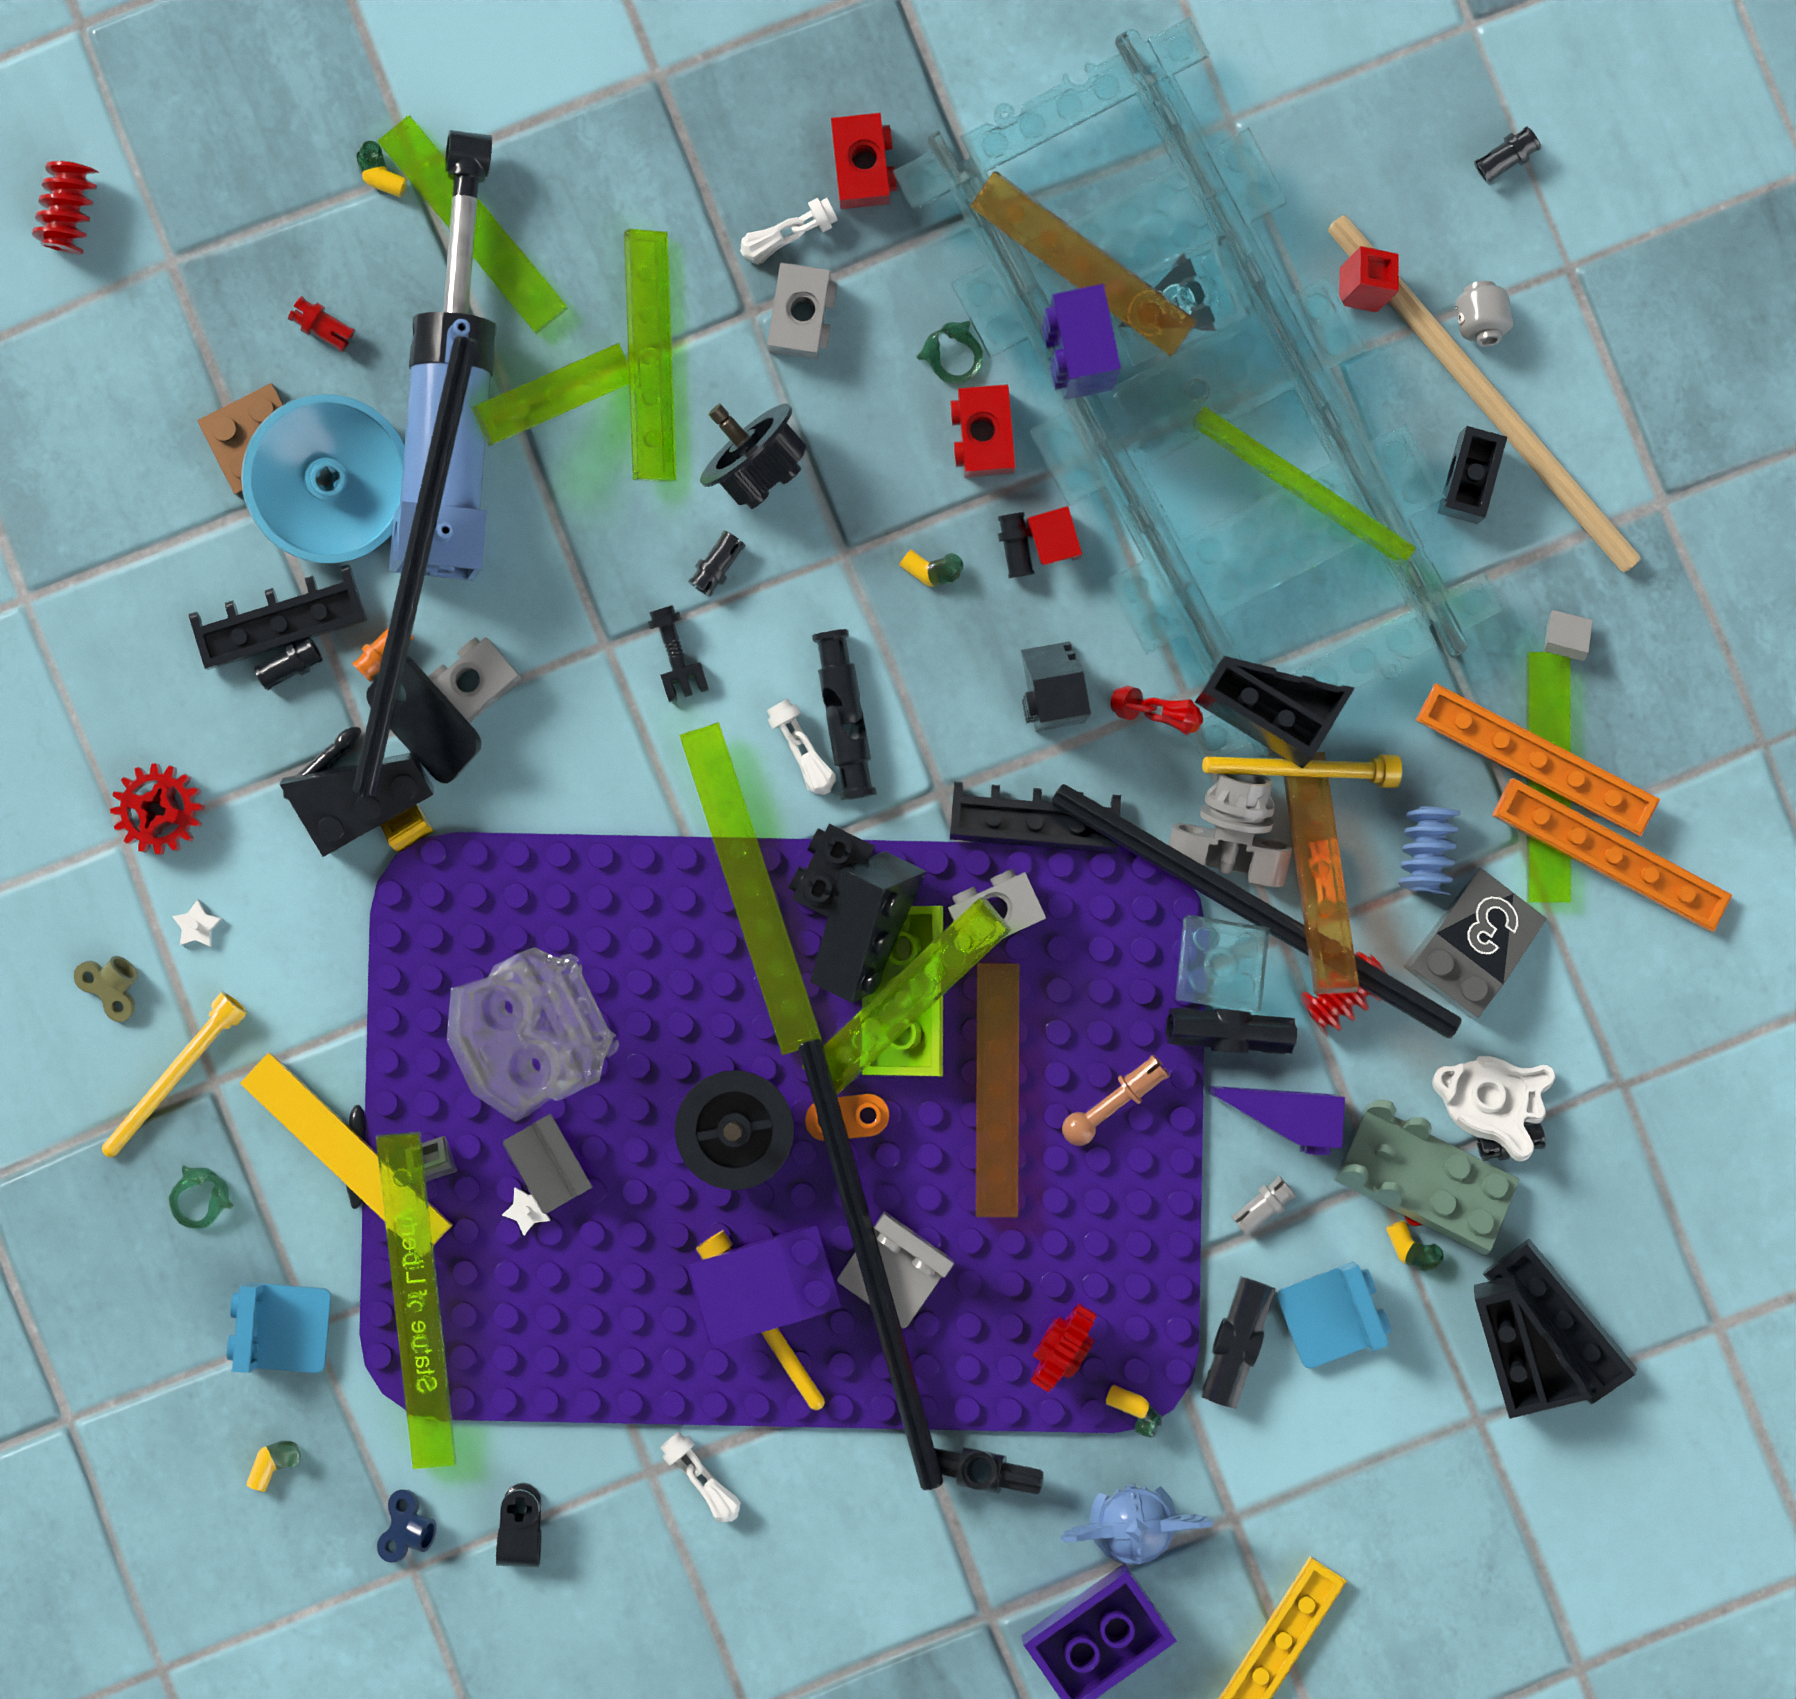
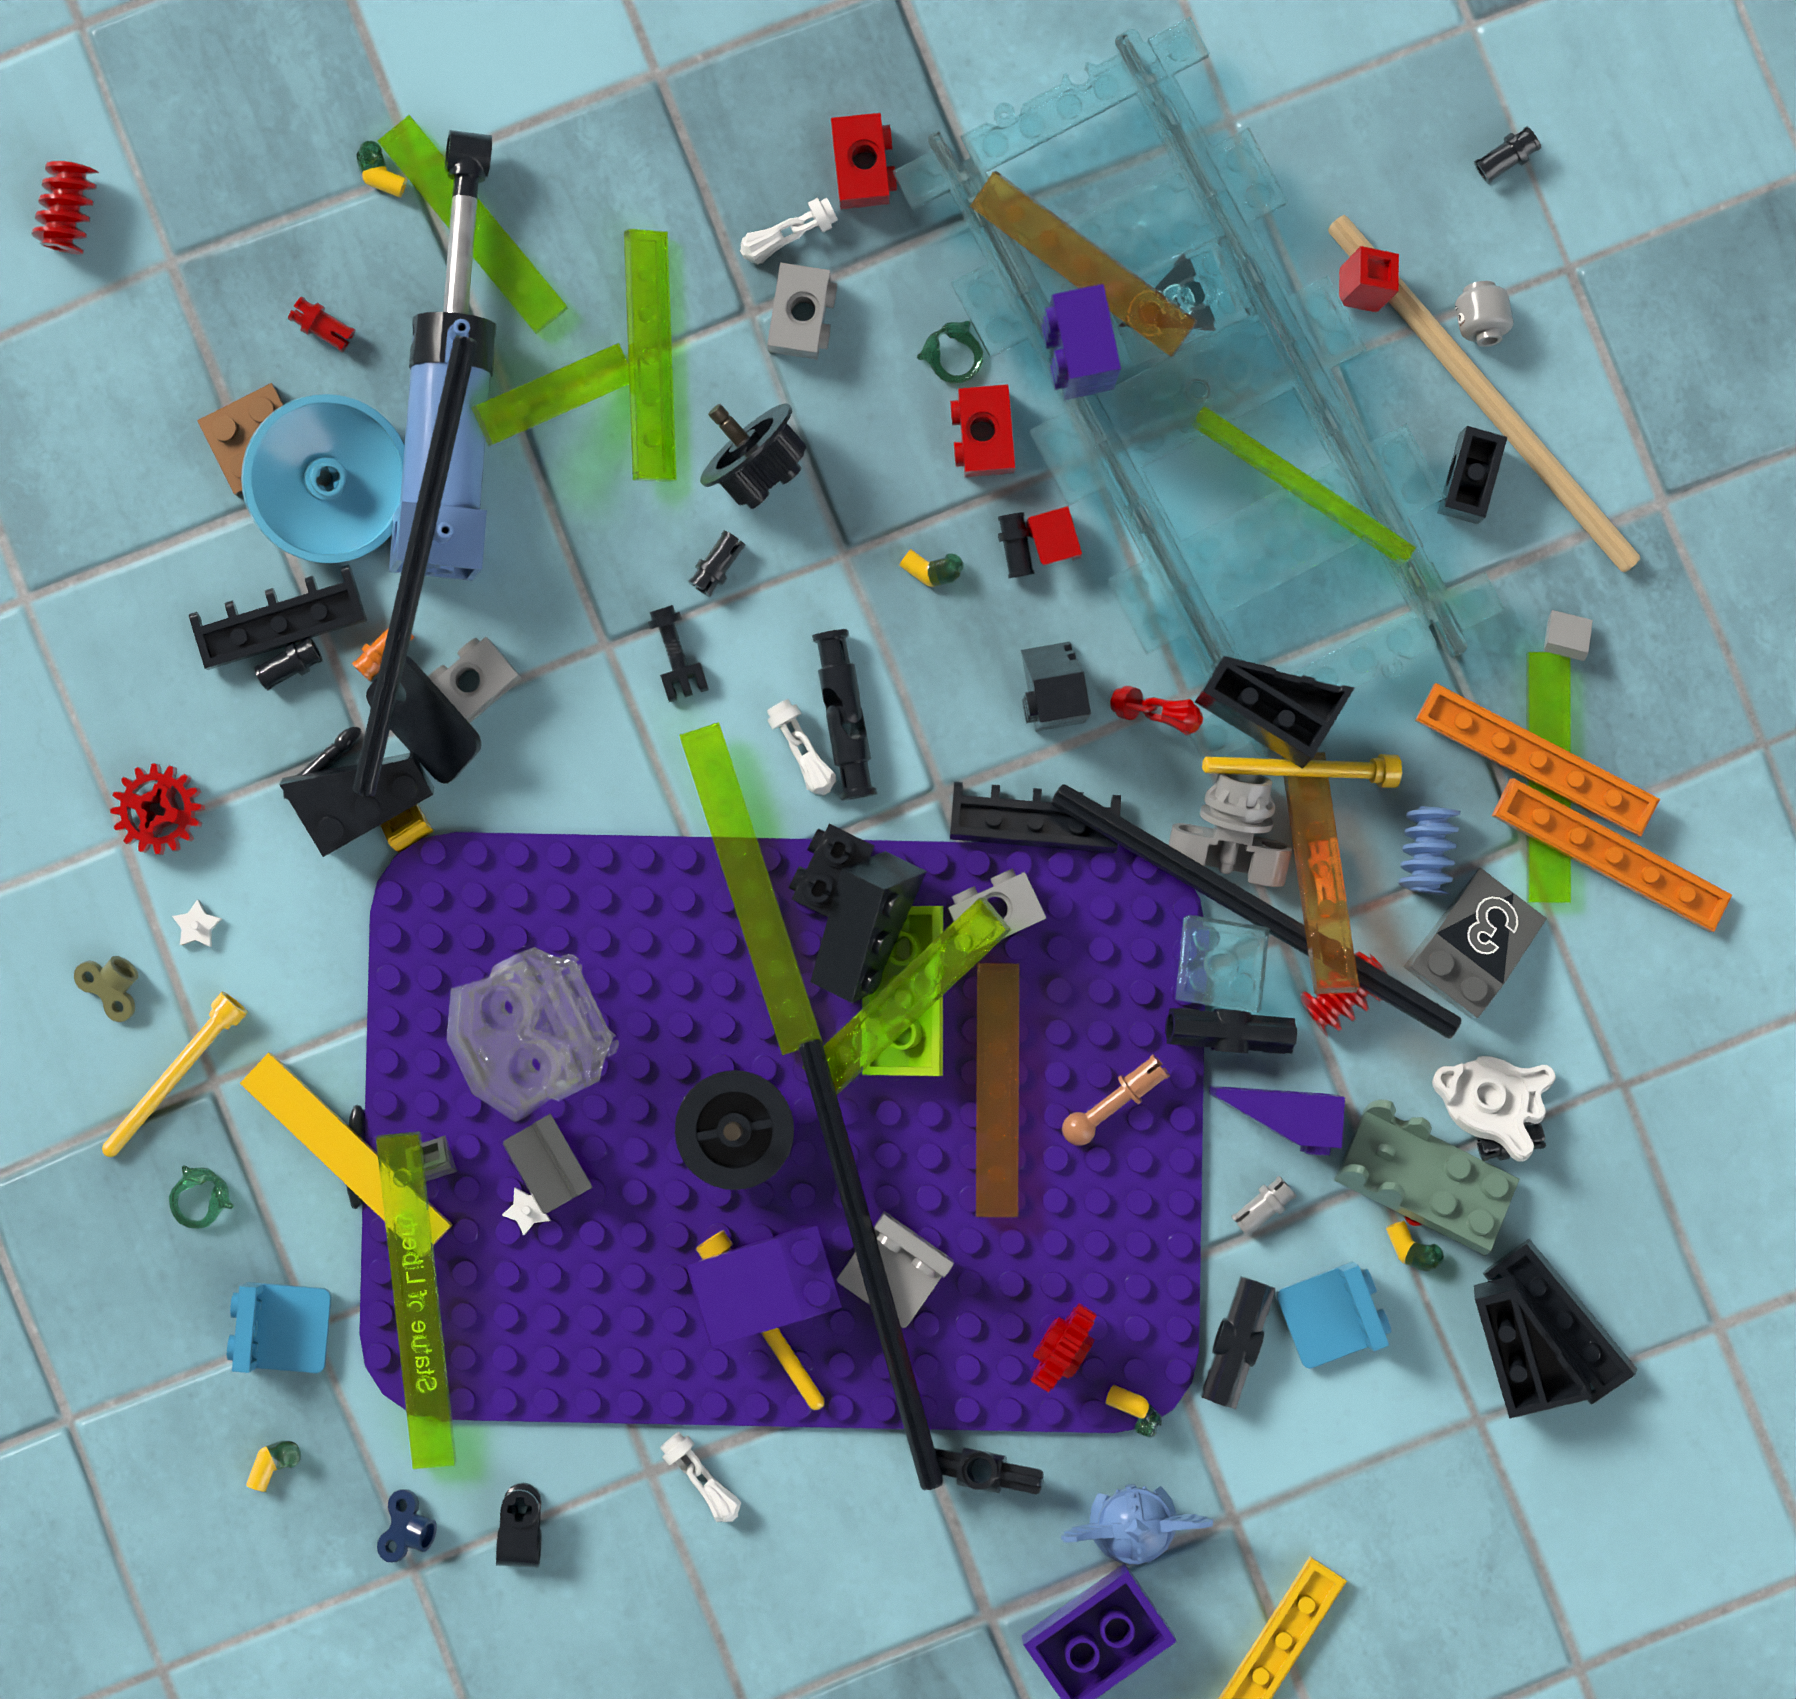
orange plate [805,1094,889,1141] -> none

